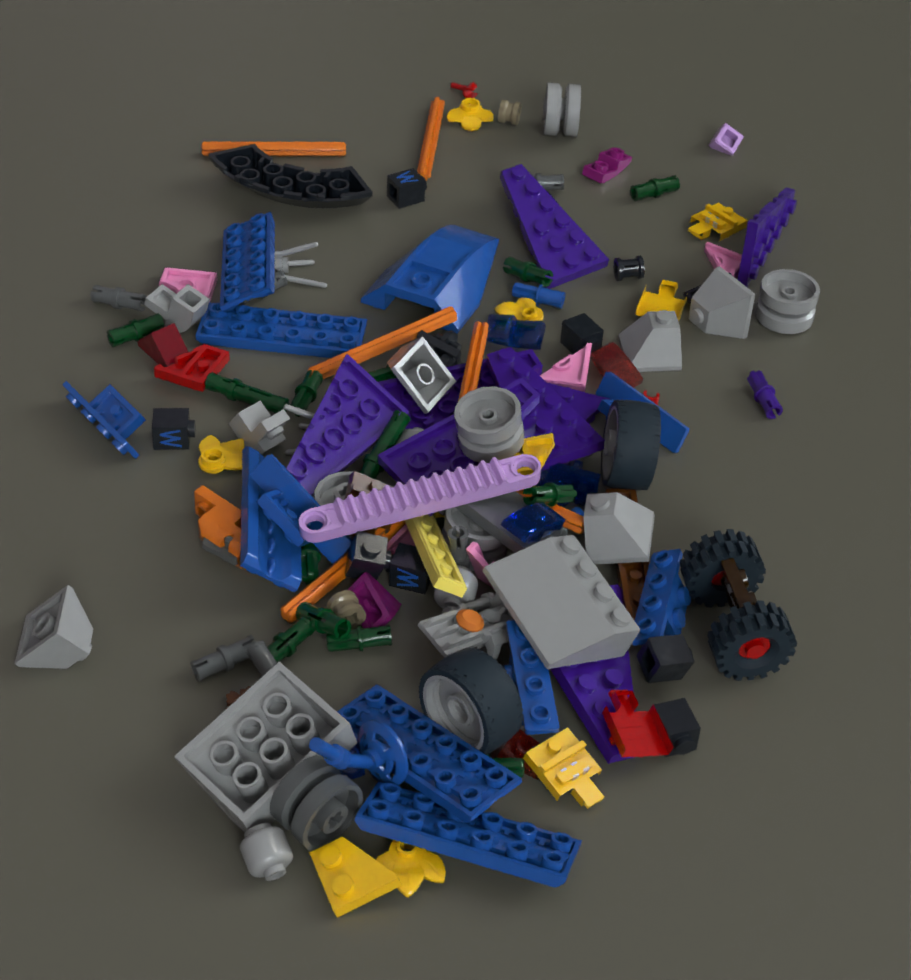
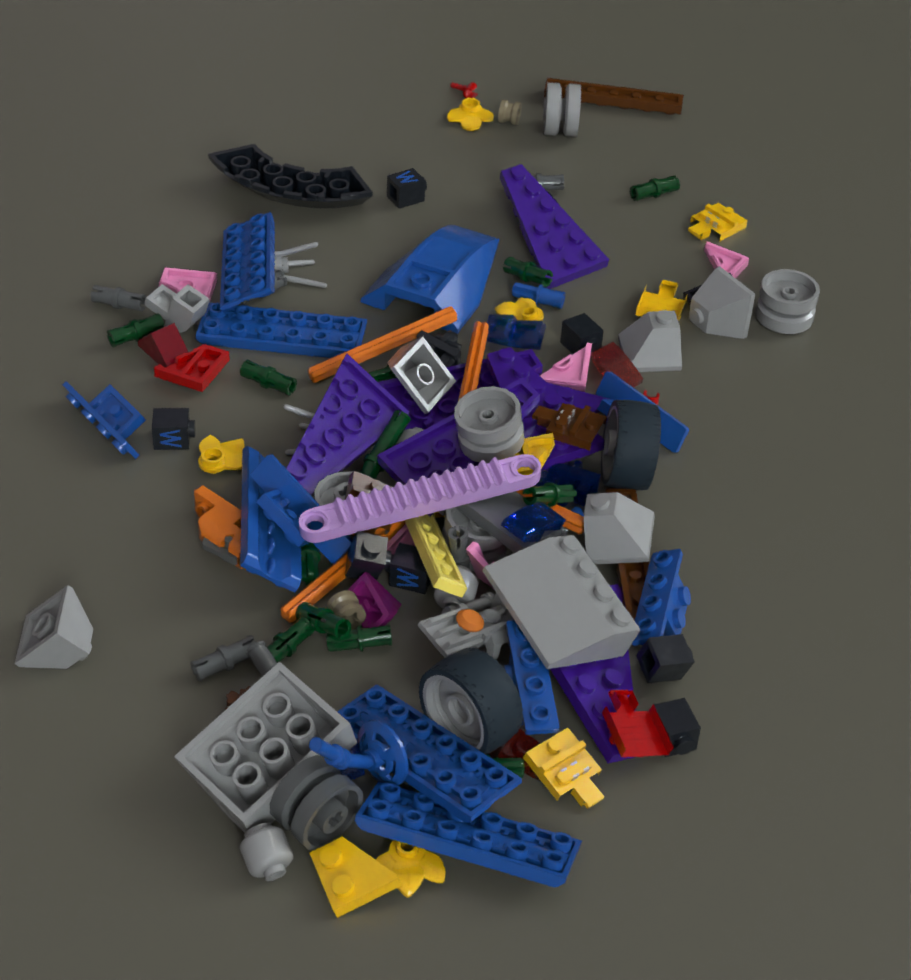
orange axle [201,142,346,156] -> none
dark green pin [205,372,290,414] -> none
light grey brick [228,400,290,454] -> none
dark green axle [290,370,323,417] -> none
orange axle [417,97,445,182] -> none
magenta slope [582,147,632,184] -> none
black bush [613,255,645,281] -> none
black plate [680,529,797,681] -> none
lavender slope [708,123,744,156] -> none
dark purple wing [737,187,797,287] -> none
dark purple axle [747,370,783,419] -> none
none -> dark green pin [240,360,297,396]
none -> reddish brown piece [532,403,607,451]
none -> reddish brown plate [544,78,684,115]

